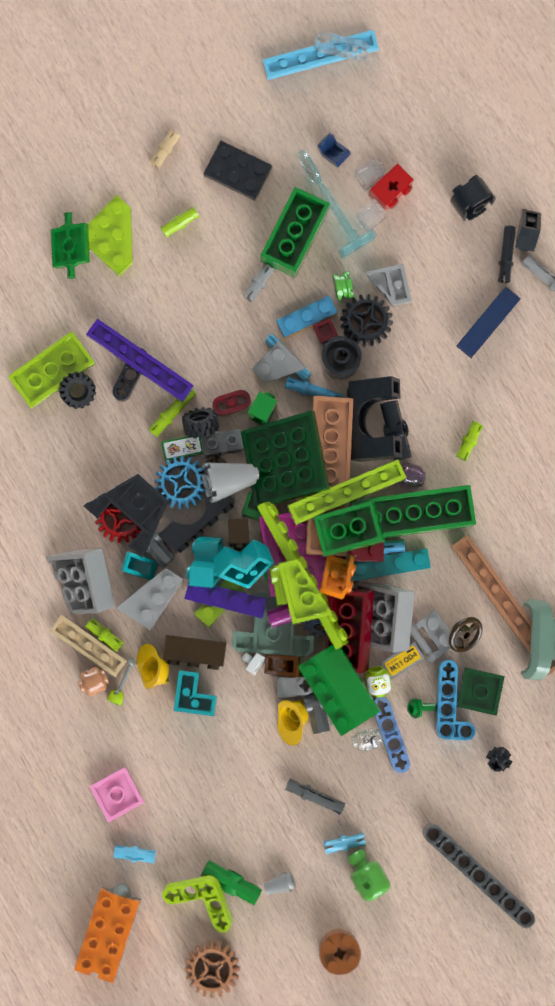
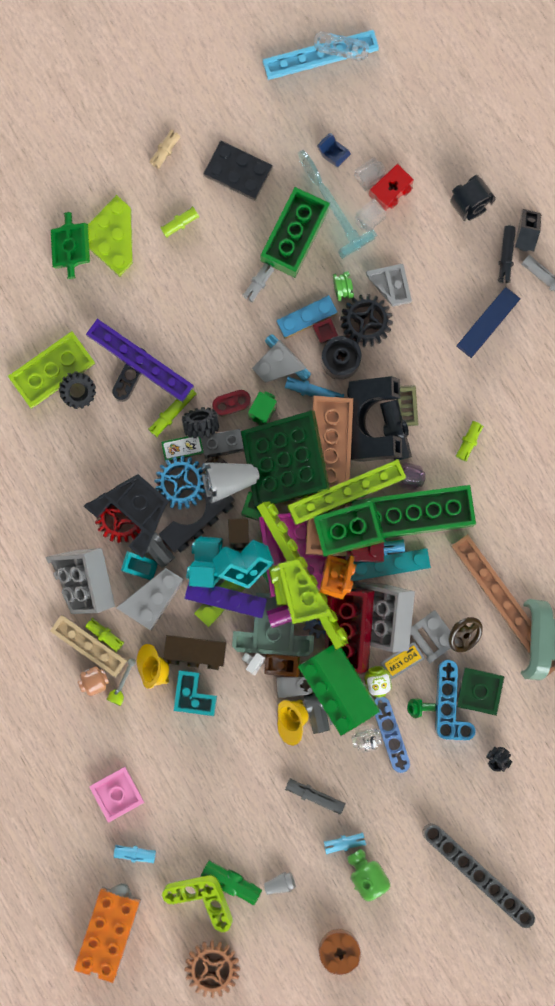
none -> olive slope [396,385,418,426]

